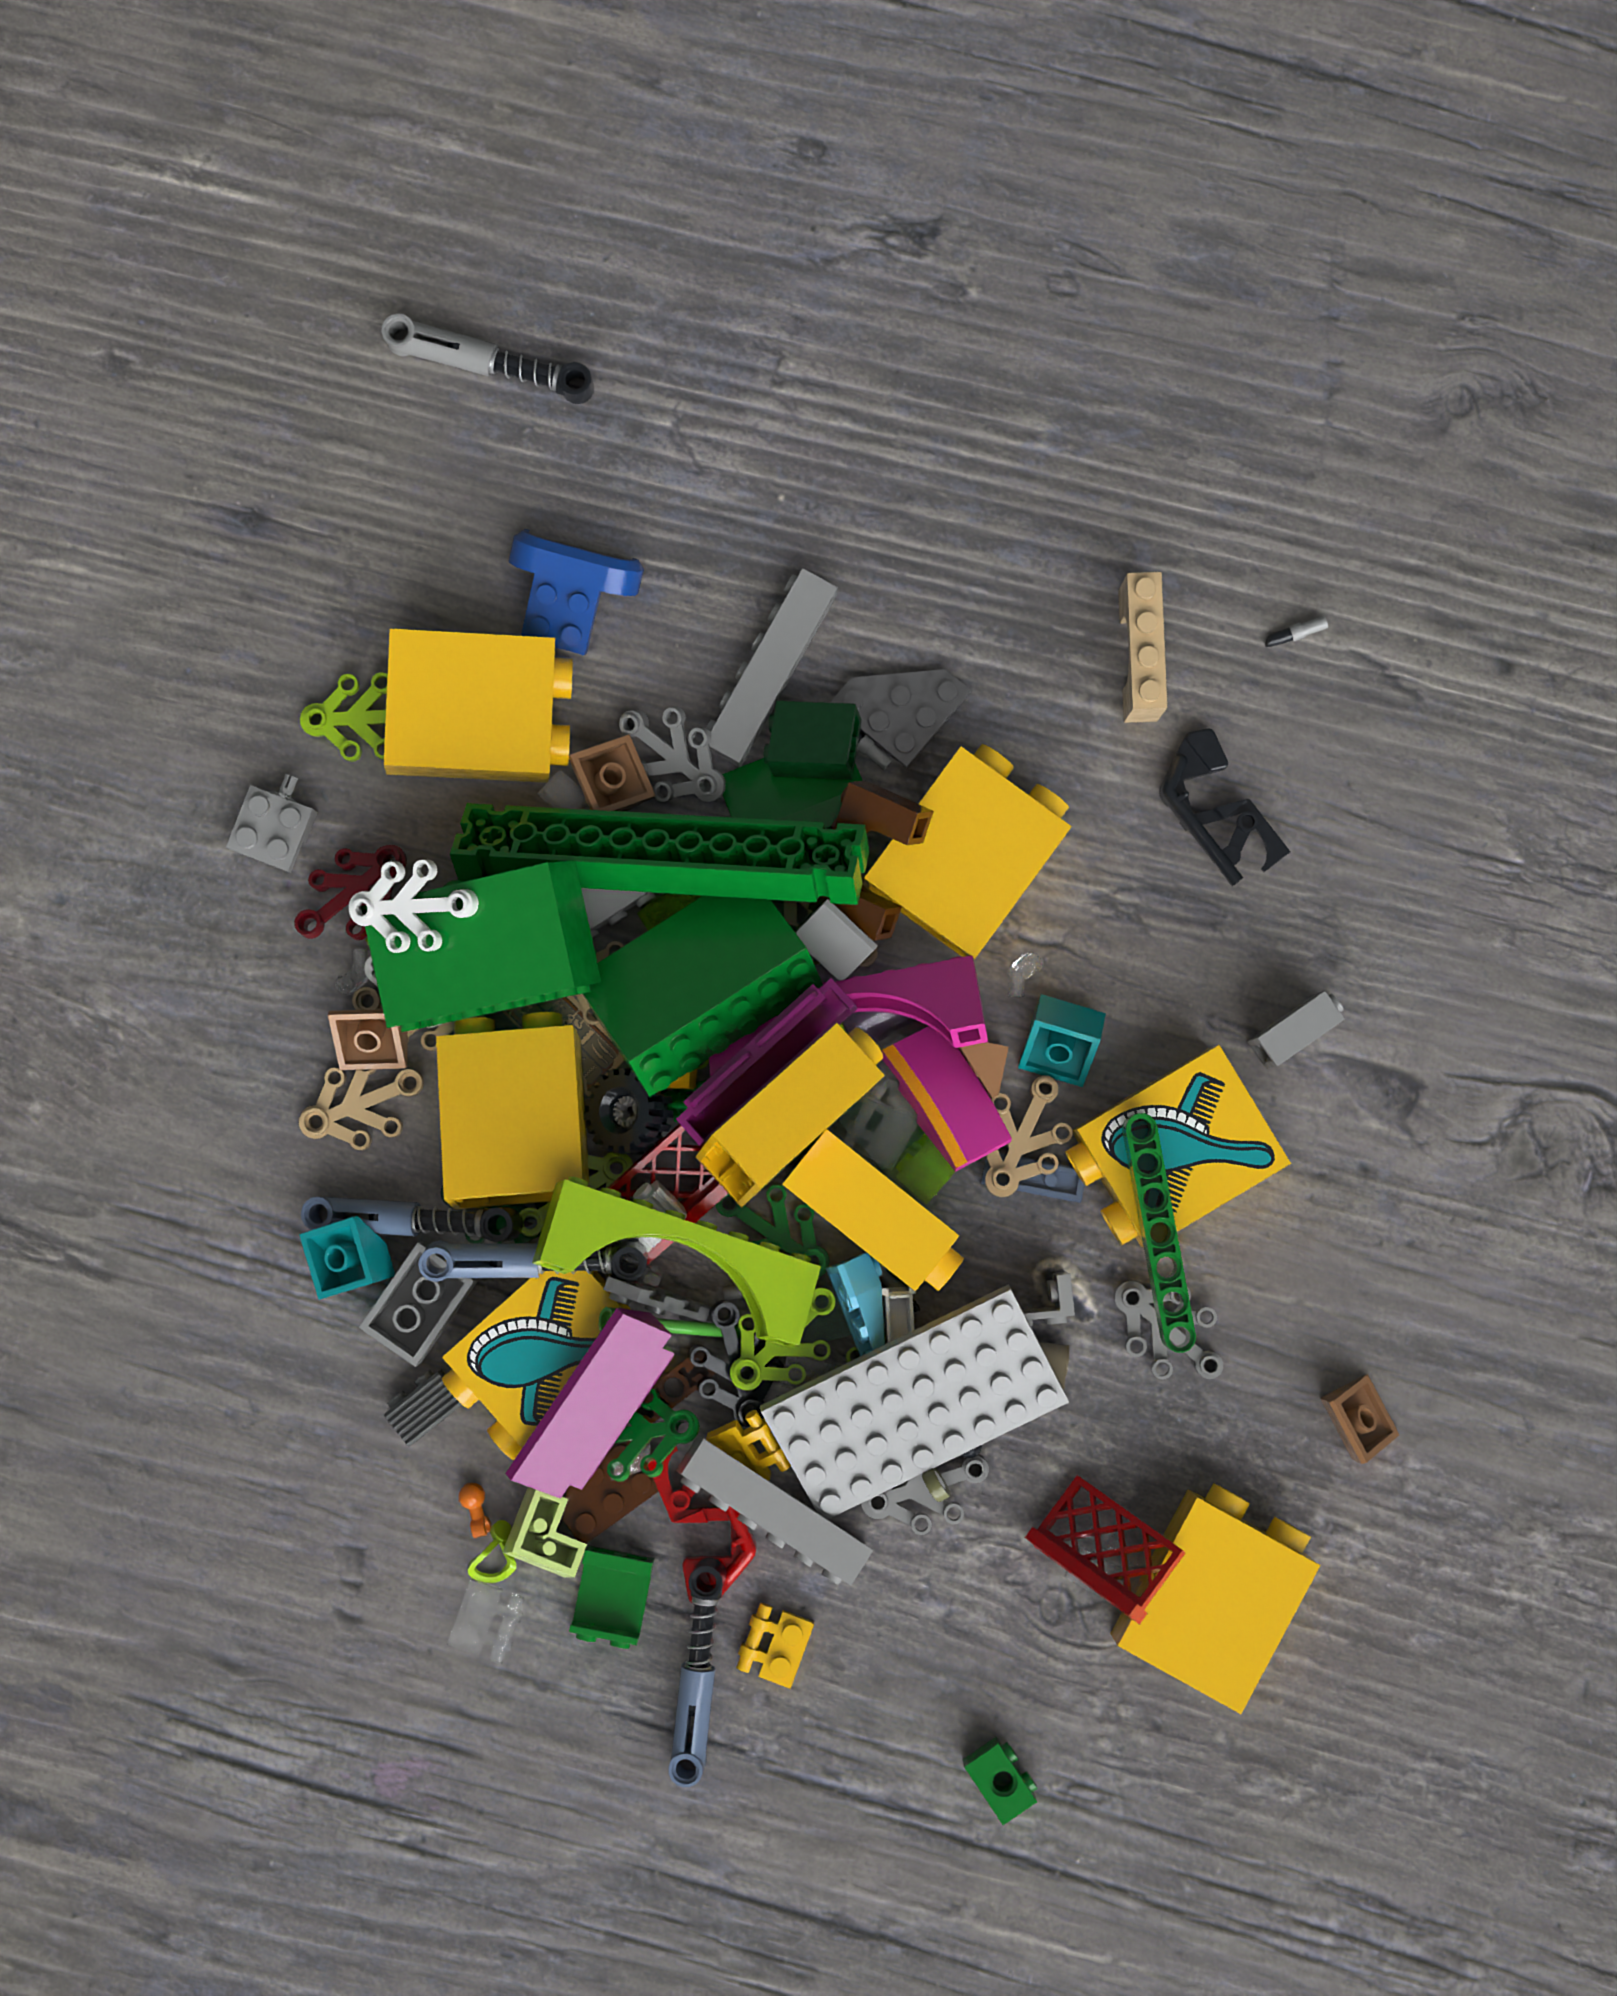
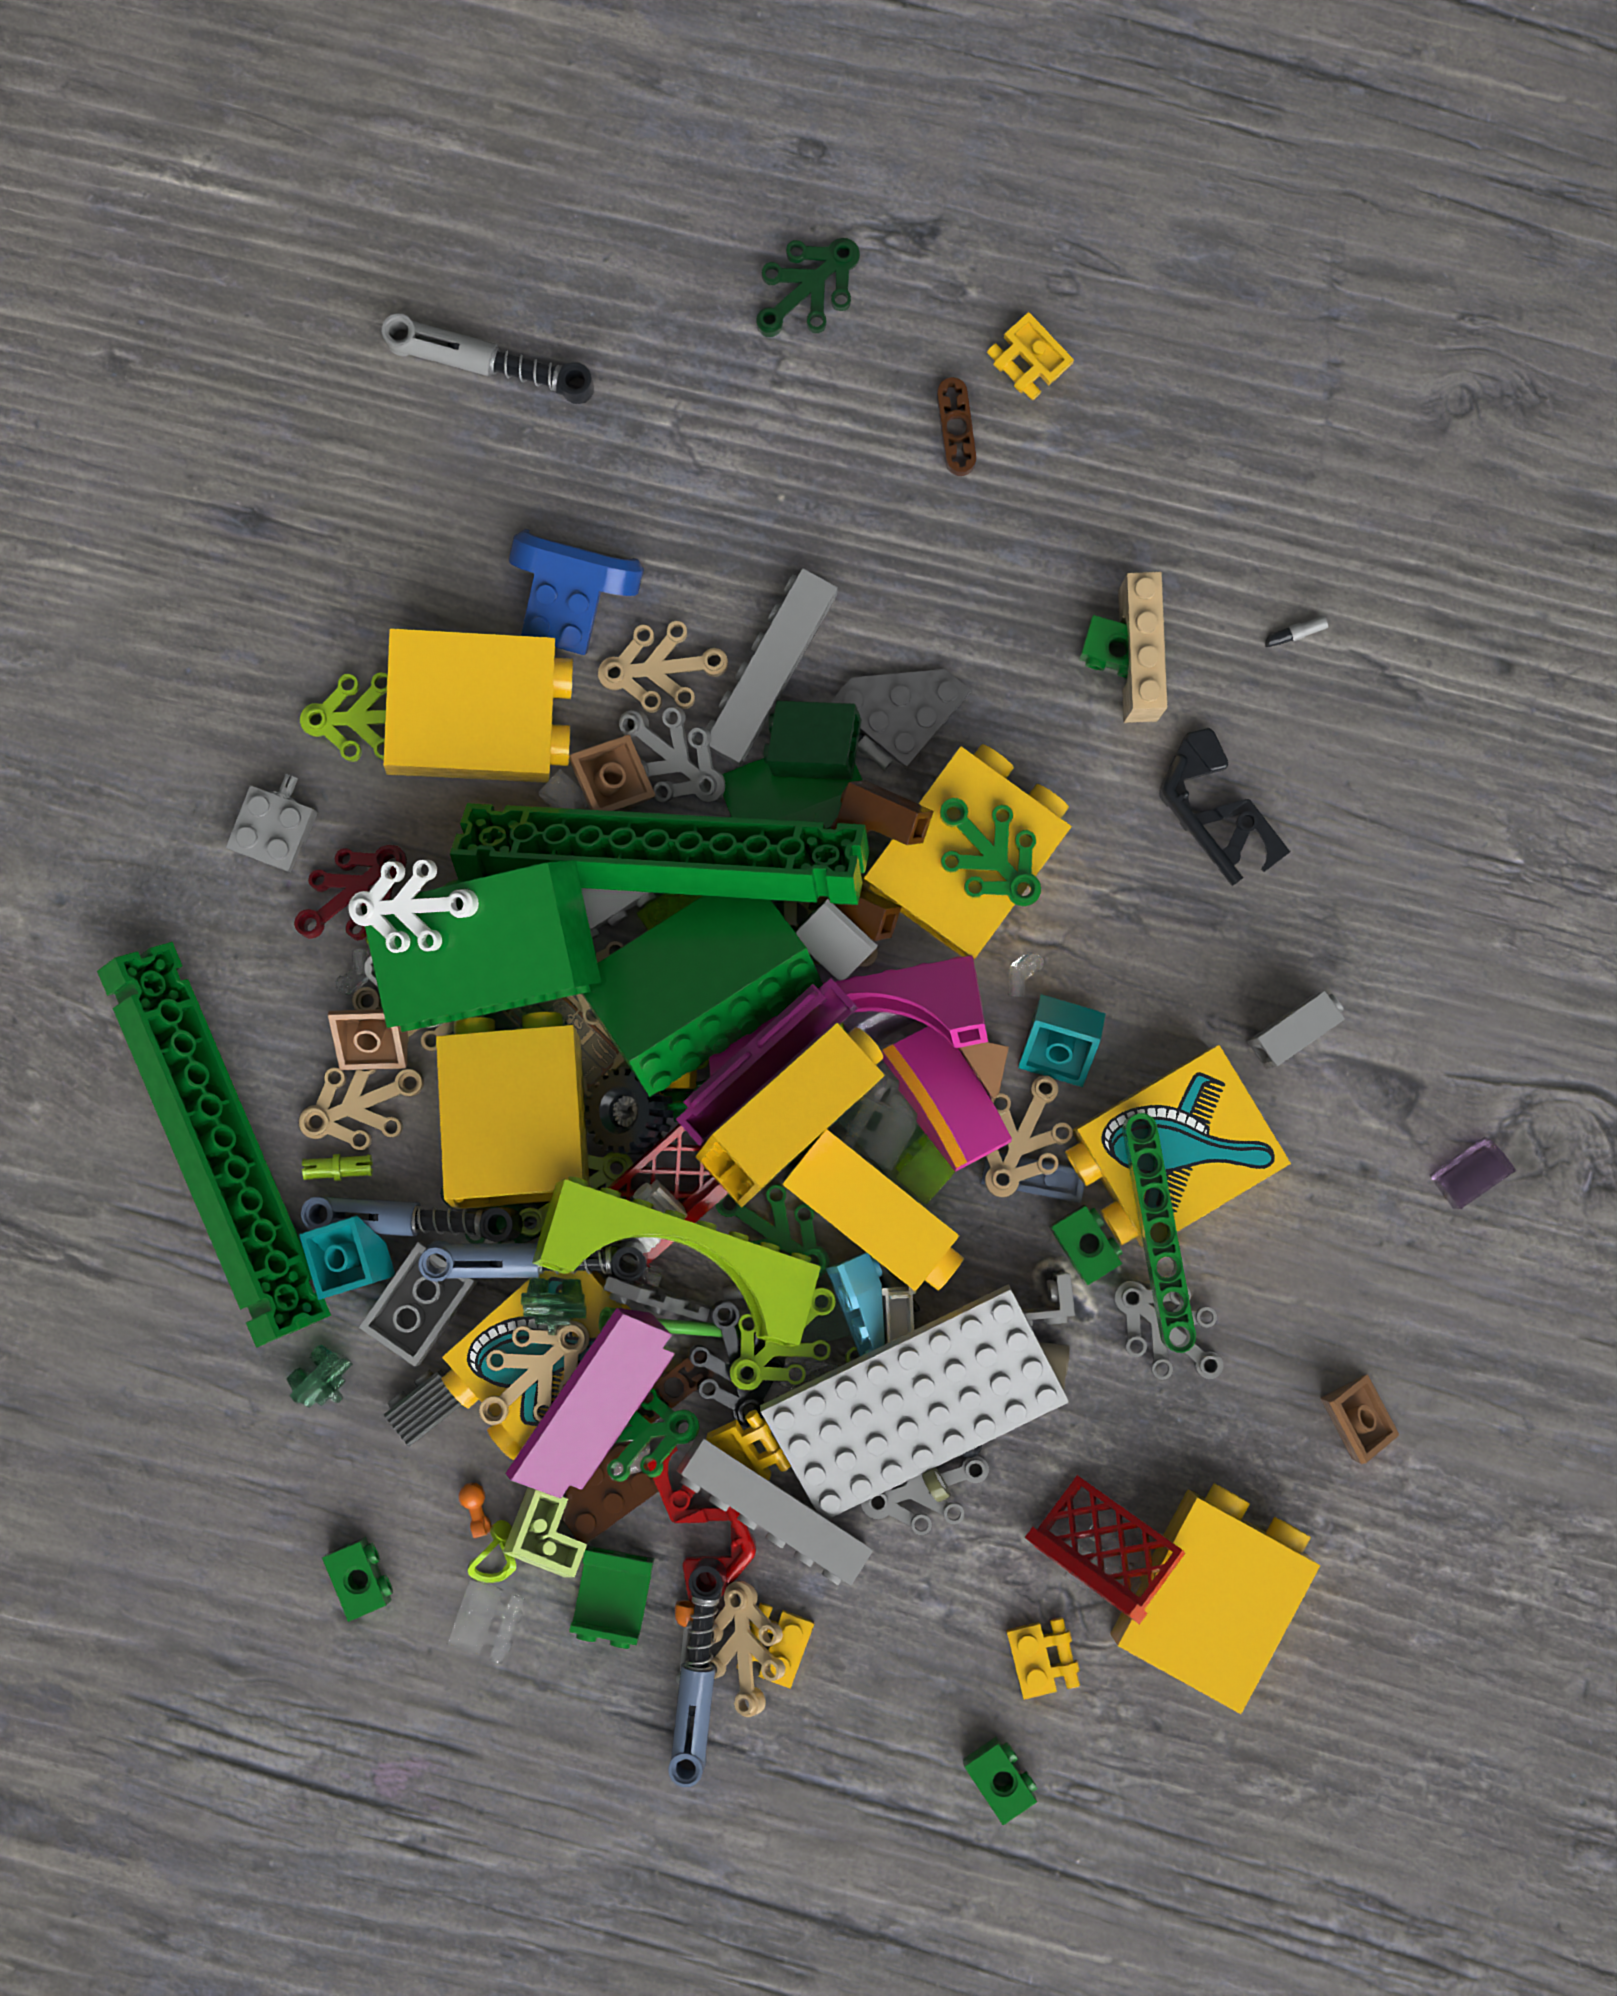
none -> green brick [97,942,331,1348]
none -> clear green hips [286,1345,353,1408]
none -> lime pin [302,1154,373,1181]
none -> green brick [322,1537,393,1622]
none -> tan plant [479,1321,589,1425]
none -> clear green hips [521,1278,587,1335]
none -> tan plant [598,621,728,713]
none -> hinge [675,1600,695,1684]
none -> tan plant [709,1581,785,1717]
none -> dark green plant [756,238,860,337]
none -> reddish brown beam [937,377,976,476]
none -> green plant [940,798,1041,907]
none -> yellow plate [987,312,1074,401]
none -> yellow plate [1006,1617,1080,1700]
none -> green brick [1049,1205,1123,1285]
none -> green brick [1079,615,1129,679]
none -> clear purple brick [1429,1137,1517,1209]

